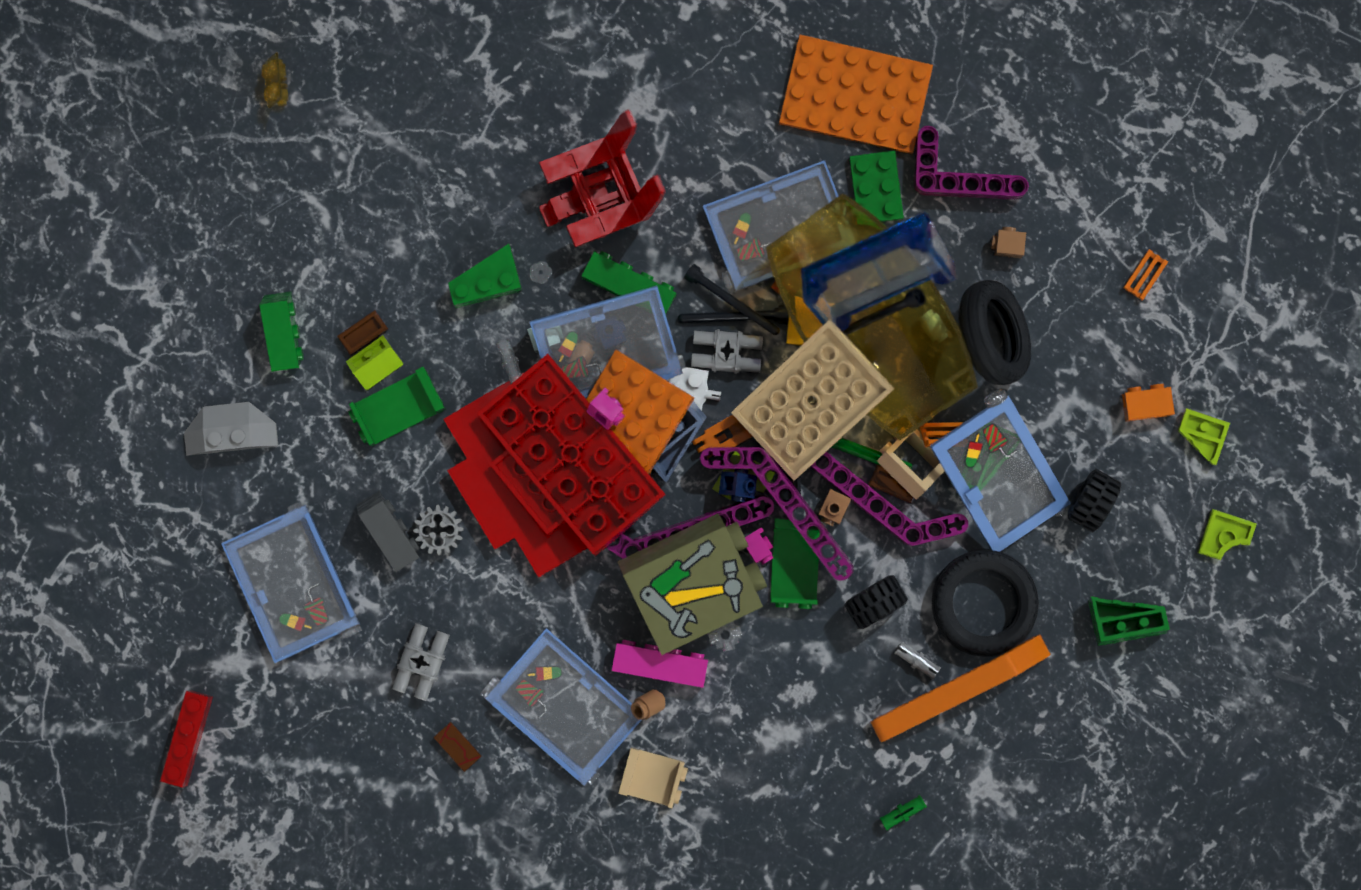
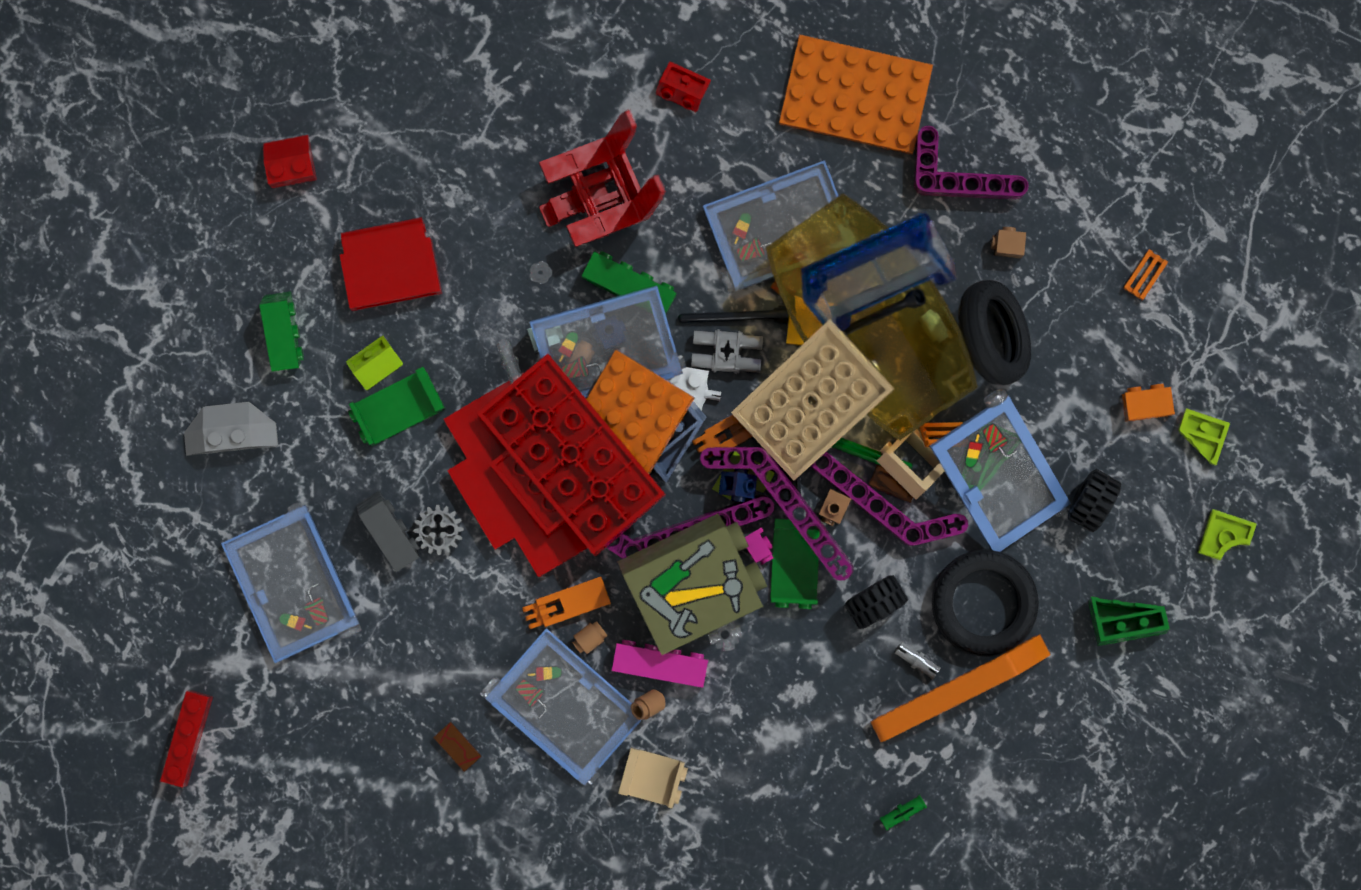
clear yellow hinge [262,52,289,108] -> none
reddish brown tile [337,310,389,355] -> none
light grey pin [392,623,450,701] -> none
green wedge [448,244,522,308] -> none
dark pink brick [587,388,625,430] -> none
black piece [684,264,780,335] -> none
green plate [849,151,904,225] -> none
none -> red slope [263,135,317,188]
none -> red piece [340,217,442,311]
none -> orange hinge [522,577,611,630]
none -> medium nougat brick [572,621,608,654]
none -> red bracket [656,62,711,112]

